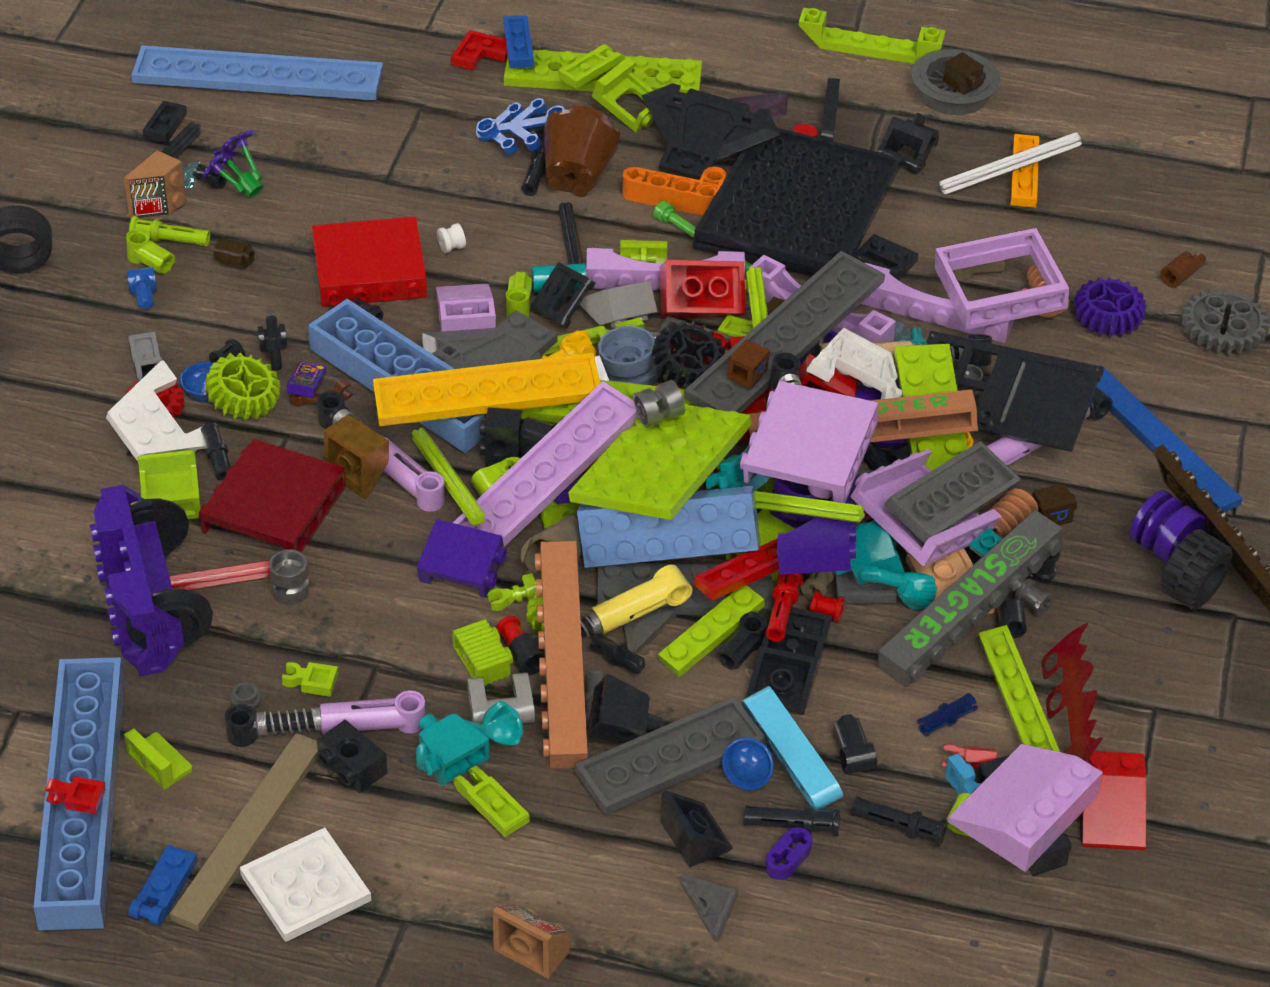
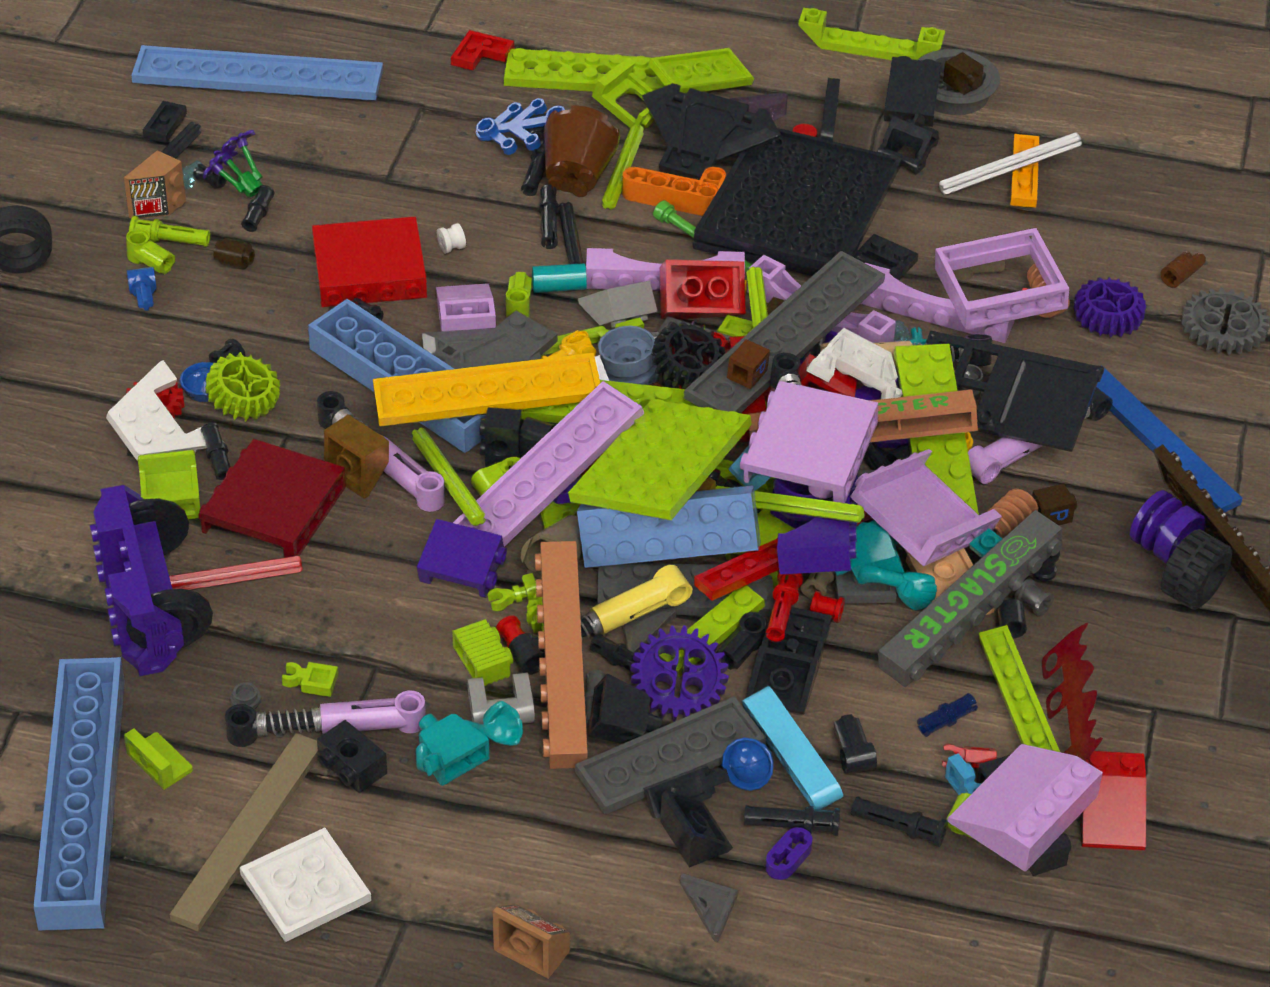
red plate [45,776,106,815] -> none
slope [128,331,162,382] -> none
blue plate [128,845,198,926] -> none
black piece [257,315,287,370] -> none
flat silver wheel [269,549,309,605] -> none
dark purple tile [286,361,327,398] -> none
reddish brown arm [289,379,353,407] -> none
lime hinge [453,765,530,837] -> none
blue plate [503,15,534,69] -> none
black plate [530,262,596,328] -> none
lime plate [559,44,625,89] -> none
lime hips [620,240,668,264] -> none
flat silver wheel [633,380,685,428] -> none
teal plate [706,455,746,489] -> none
dark grey plate [884,441,1021,543] -> none
none -> black pin [241,185,275,232]
none -> black pin [539,184,559,249]
none -> lime axle [602,124,644,210]
none -> dark purple gear [630,625,729,722]
none -> black hinge [643,766,730,818]
none -> lime tile [648,48,754,93]
none -> black panel [884,56,941,127]

